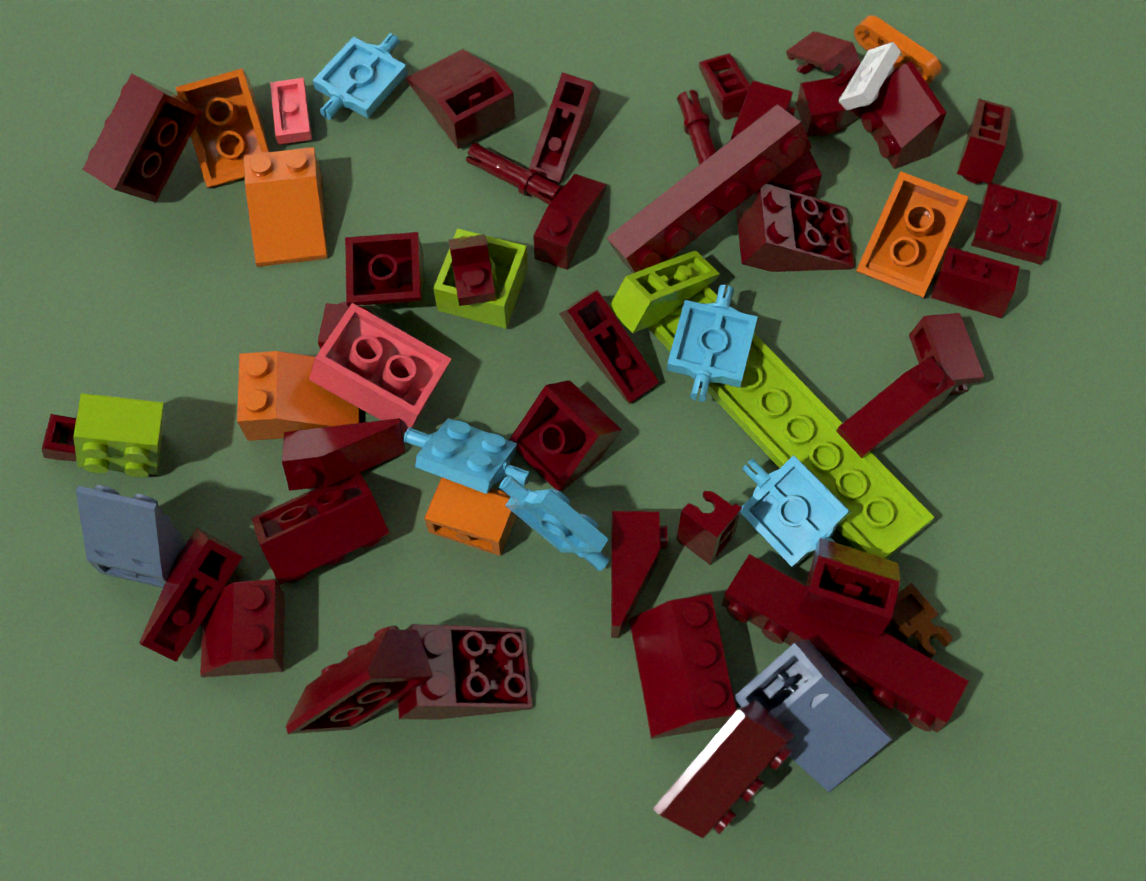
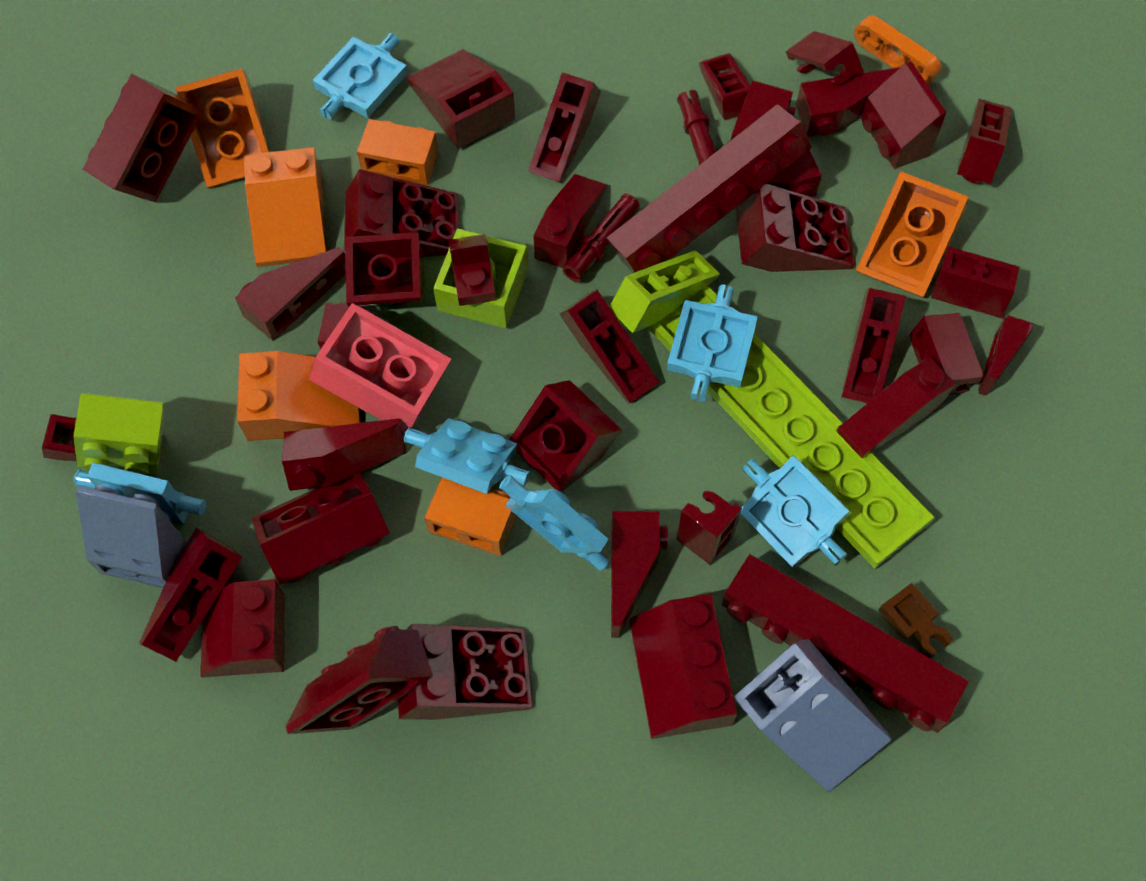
coral plate [270,78,312,145] -> none
dark red pin [466,143,563,205] -> none
dark red slope [653,700,795,839] -> none
dark red slope [798,538,900,638] -> none
white plate [839,42,901,110] -> none
dark red plate [971,183,1058,265] -> none
none -> medium azure plate [74,463,207,525]
none -> dark red slope [235,247,346,341]
none -> dark red slope [344,169,459,256]
none -> orange brick [357,119,439,185]
none -> dark red pin [562,193,640,282]
none -> dark red slope [841,288,906,403]
none -> dark red slope [978,315,1034,396]

